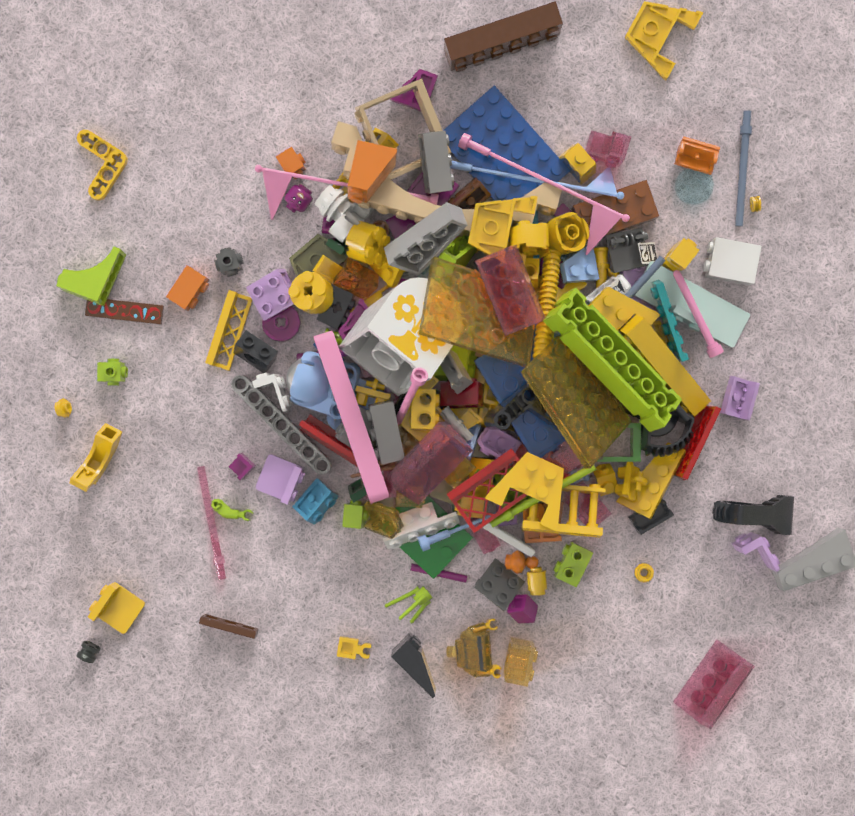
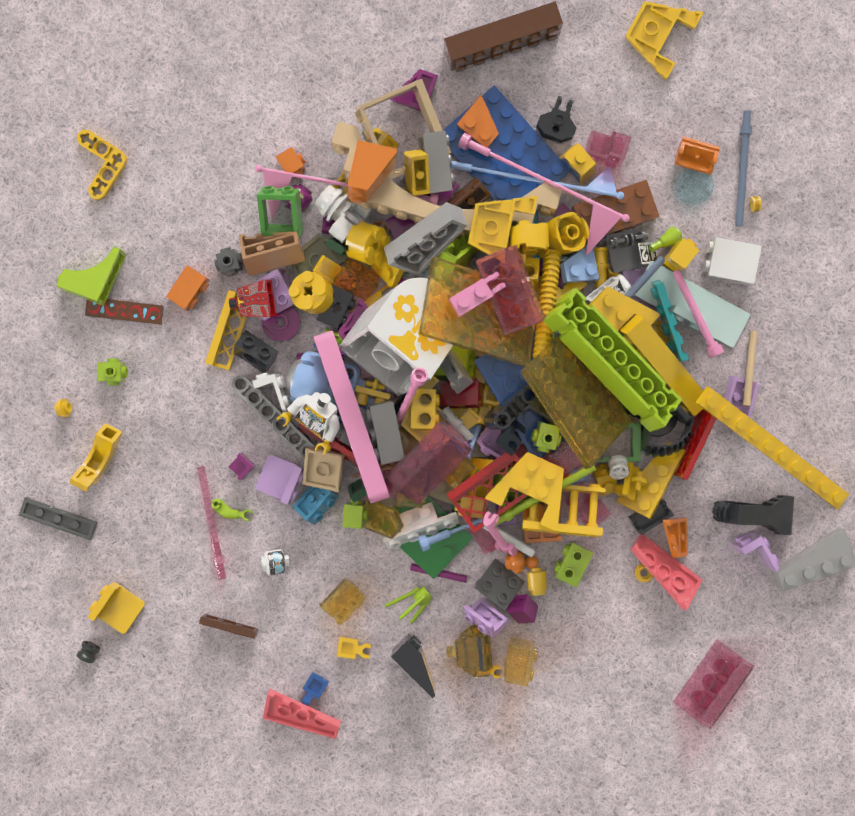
none -> dark grey tile [19,497,98,540]
none -> torso [229,280,277,317]
none -> medium nougat wedge [239,231,305,276]
none -> bright green window [257,186,303,239]
none -> head [261,549,289,576]
none -> coral wing [263,689,341,739]
none -> white torso [277,392,340,455]
none -> blue plate [301,672,329,706]
none -> tan plate [302,446,345,492]
none -> clear yellow bracket [320,577,366,625]
none -> yellow brick [403,149,430,196]
none -> bright pink hinge [448,272,506,317]
none -> orange wing [457,96,499,148]
none -> lavender bracket [463,598,509,638]
none -> bright pink hinge [483,512,517,556]
none -> black hinge [495,418,526,457]
none -> lime brick [531,422,561,453]
none -> black hinge [536,96,577,144]
none -> white wheel [608,455,629,479]
none -> coral wing [630,534,702,611]
none -> lime cone [649,226,682,252]
none -> orange wing [663,517,688,558]
none -> yellow plate [695,386,849,510]
none -> tan bar [743,331,758,407]

